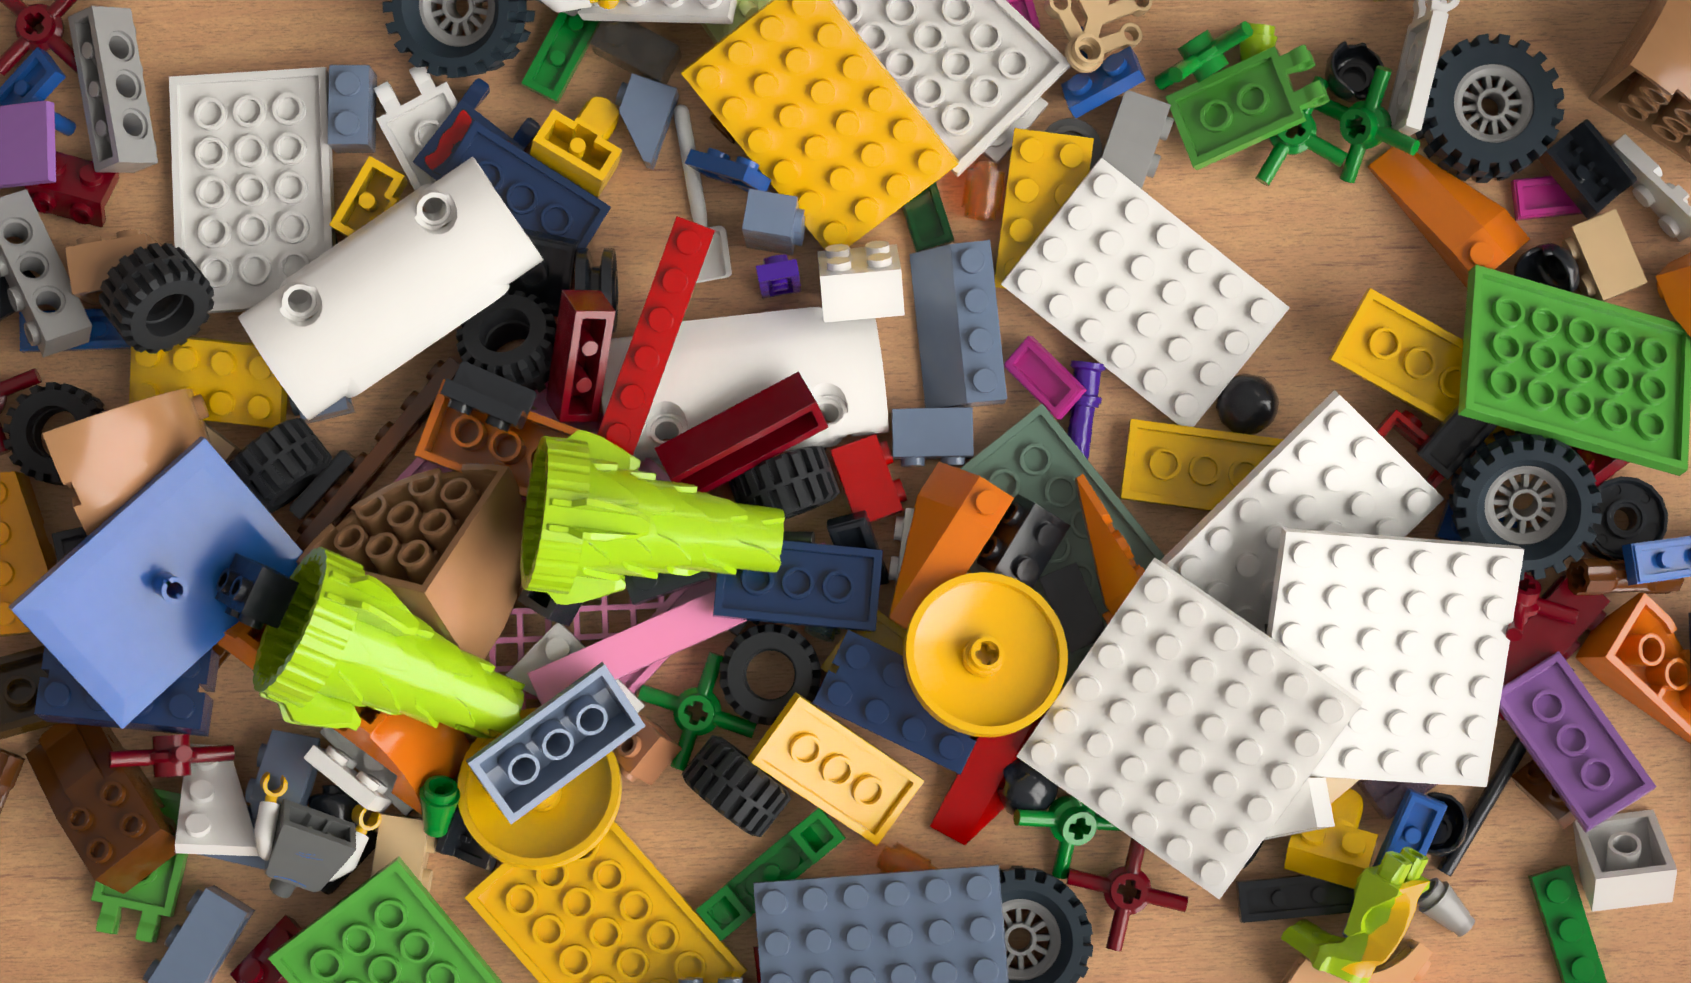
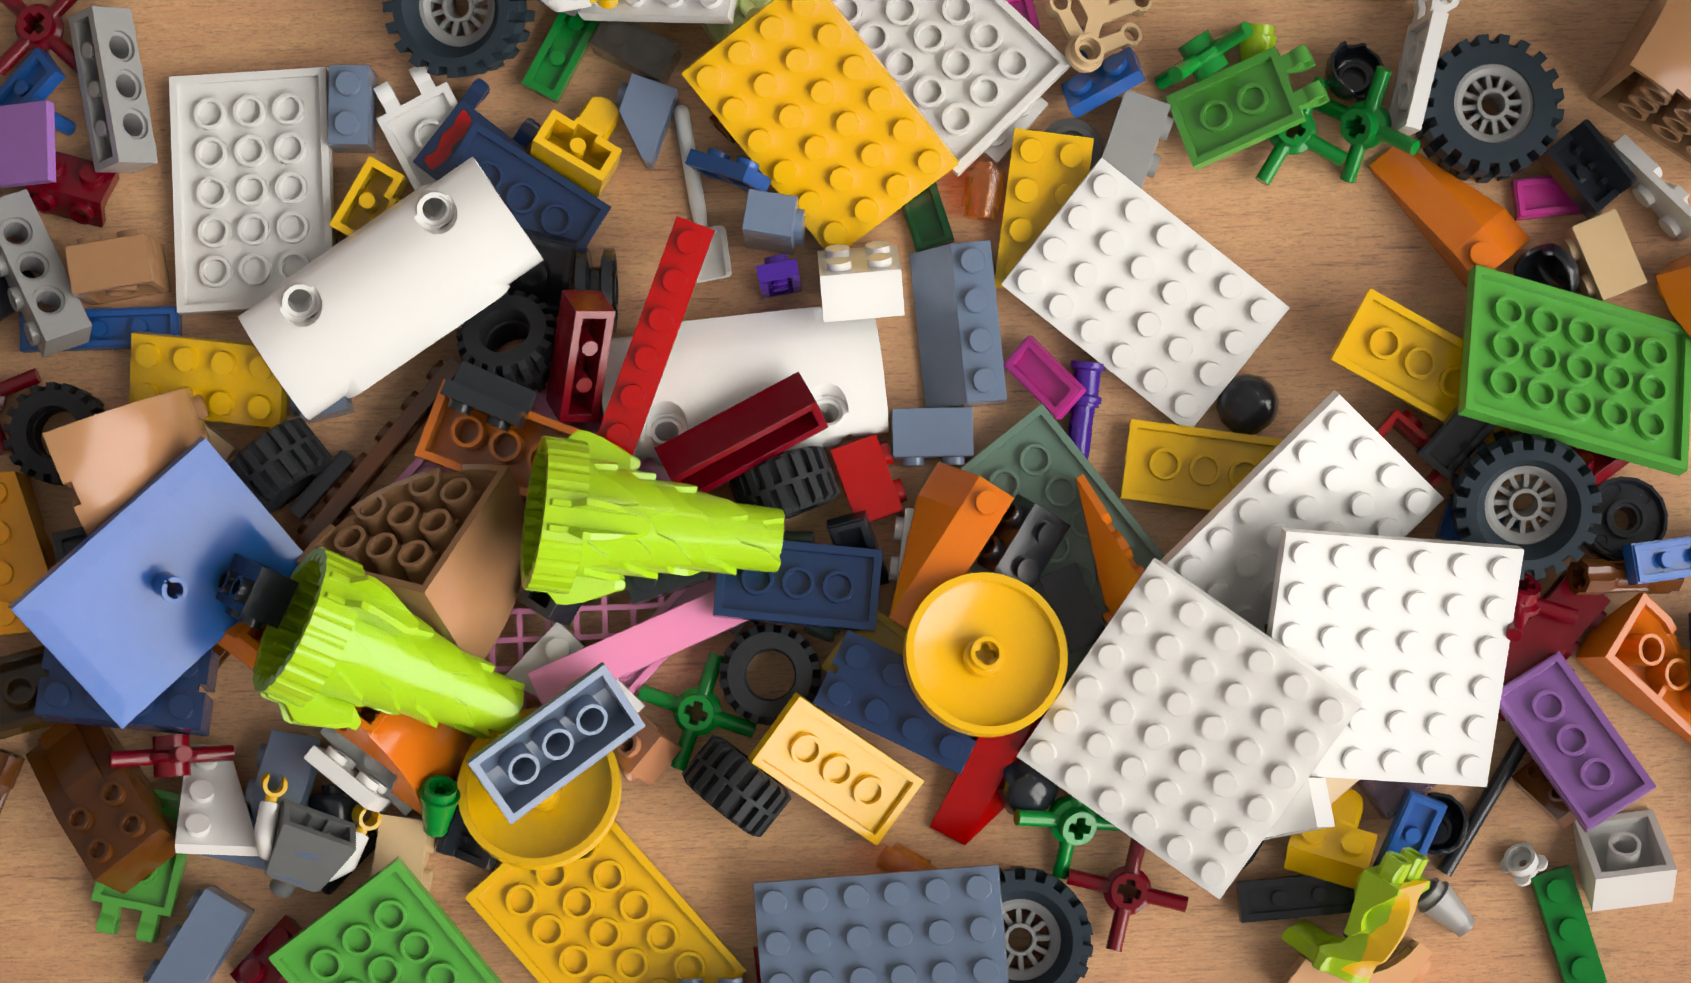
black tyre [99,243,214,354] -> none
green slope [696,808,846,941] -> none
none -> white plate [1500,842,1548,886]

